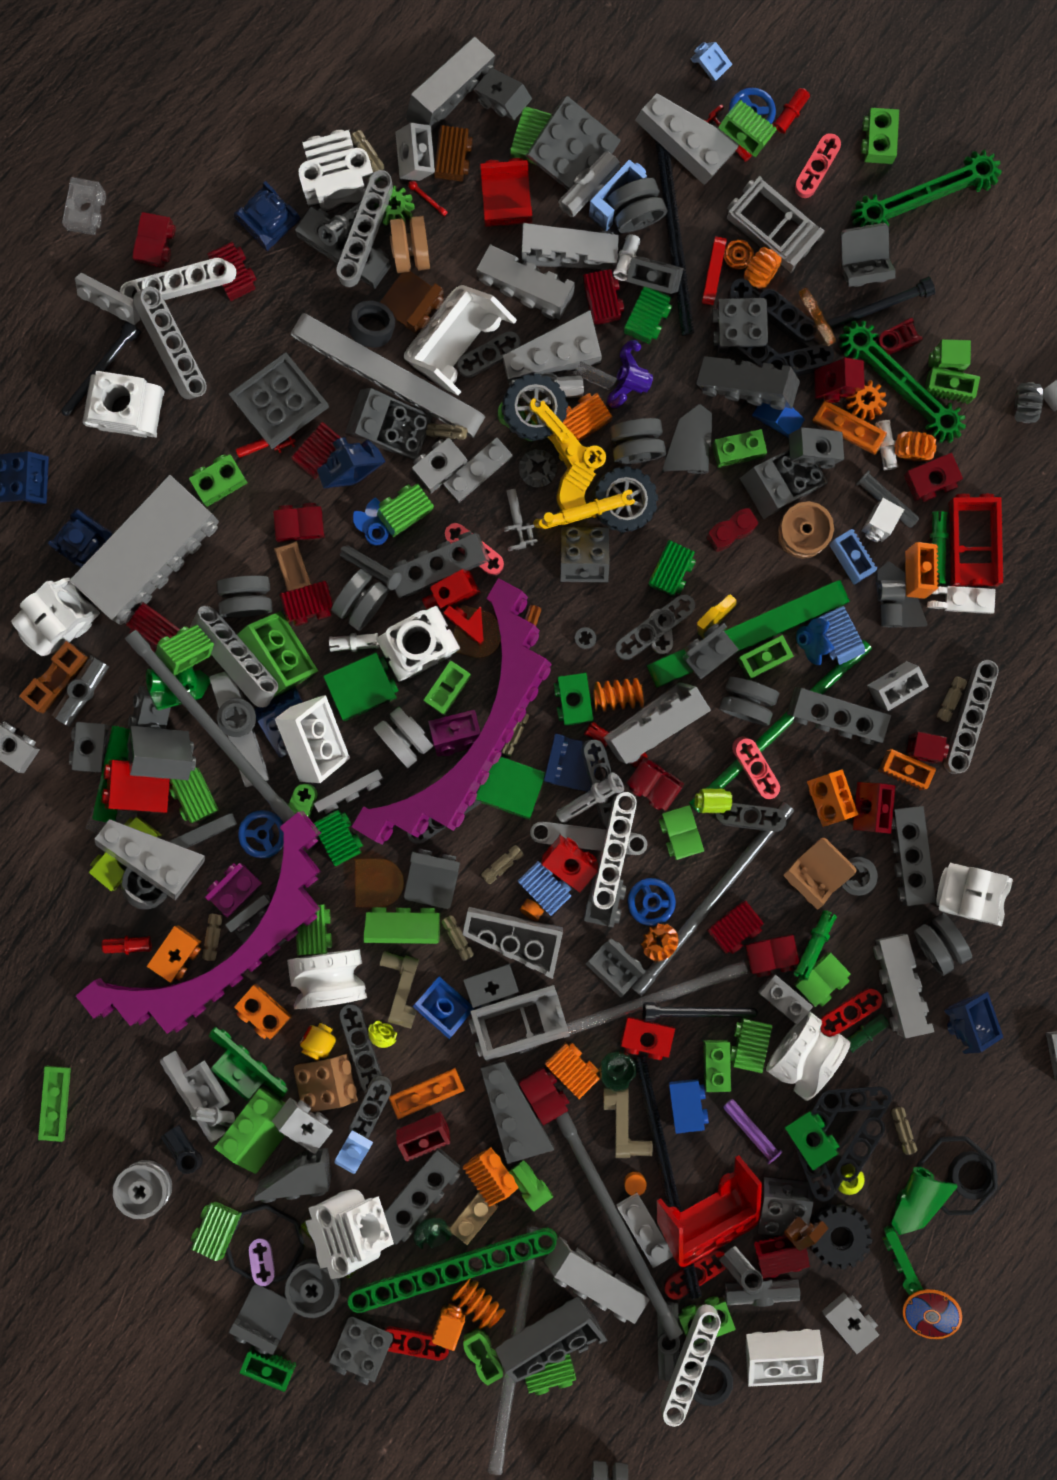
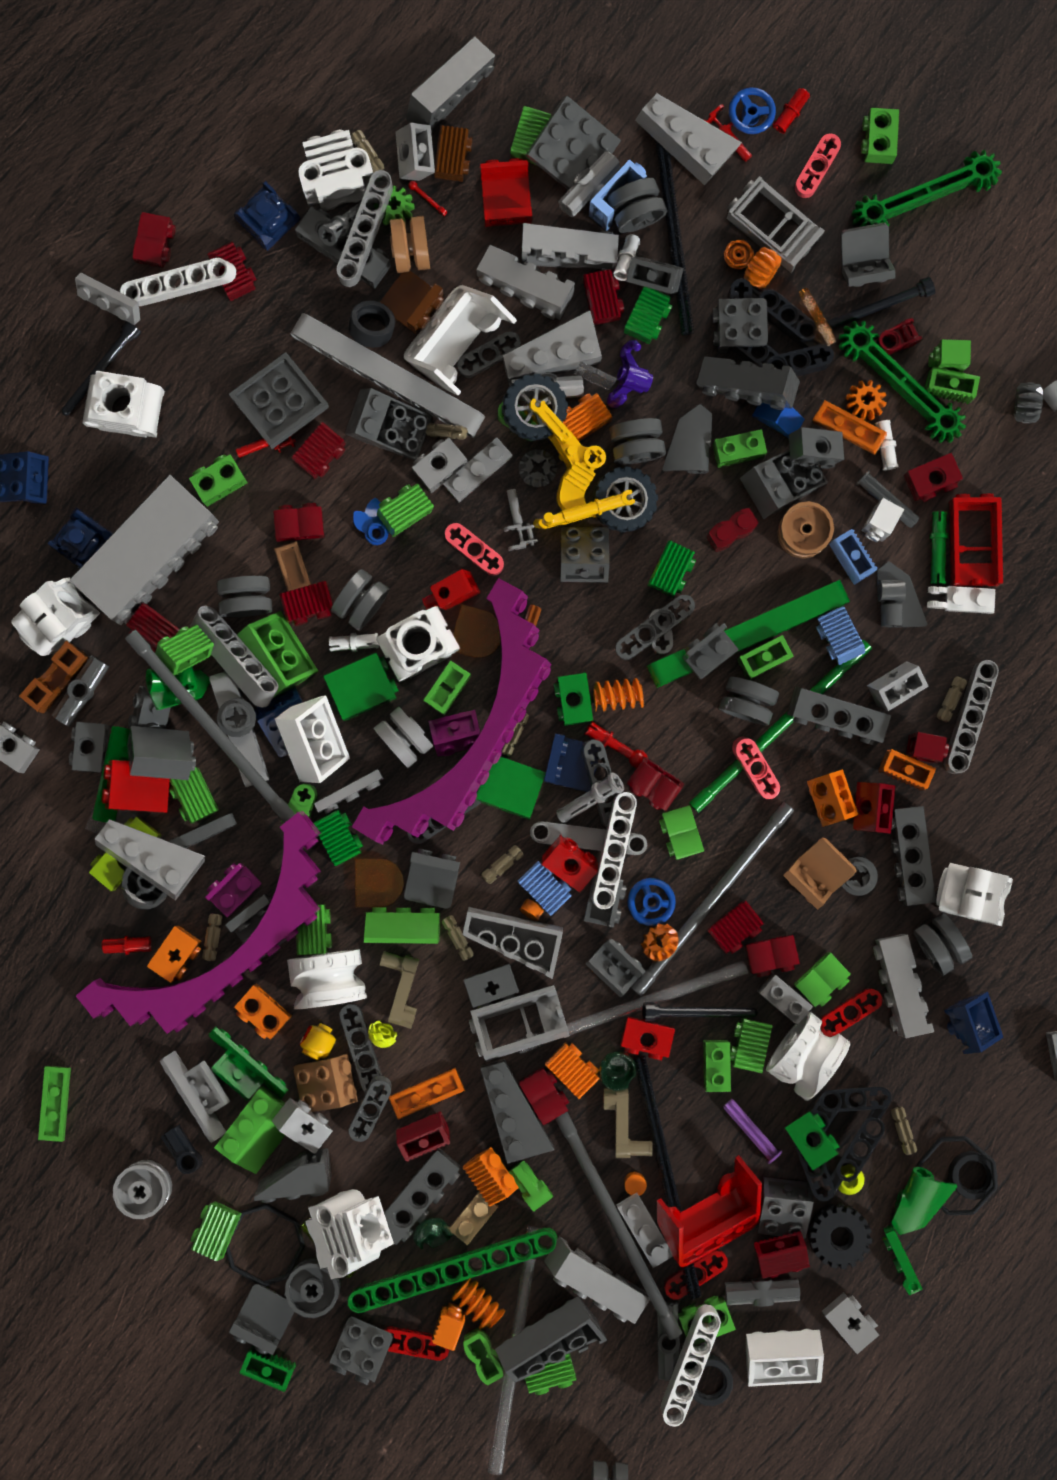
clear brick [62,177,106,235] -> none
light grey beam [133,287,207,400] -> none
light grey axle [190,1106,235,1127] -> none
blue piece [238,810,284,858] -> none
lavender beam [249,1238,275,1286] -> none
dark blue brick [317,438,386,488] -> none
light blue bracket [334,1130,373,1174] -> none
dark grey axle [339,545,402,590] -> none
dark grey brick [391,531,490,599] -> none
blue slope [413,976,475,1039] -> none
red slope [443,605,484,646] -> none
dark grey brick [474,68,532,120] -> none
dark grey bush [575,627,597,649] -> none
light grey wedge [603,682,711,764] -> none
blue brick [669,1079,709,1134] -> none
light blue bracket [691,42,732,81] -> none
lime brick [695,789,732,813] -> none
yellow tile [697,594,737,639] -> none
red beam [702,236,727,305] -> none
dark grey beam [716,803,786,832] -> none
bright green brick [718,100,777,158] -> none
dark grey piece [719,1246,763,1295] -> none
reddish brown bracket [784,1217,828,1251] -> none
green pin [794,910,837,981] -> none
blue plate [796,618,834,665] -> none
dark red brick [815,358,865,403] -> none
dark green axle [847,1014,889,1053] -> none
orange gear [895,431,937,462] -> none
shield [903,1289,962,1339] -> none
orange brick [905,542,939,599] -> none

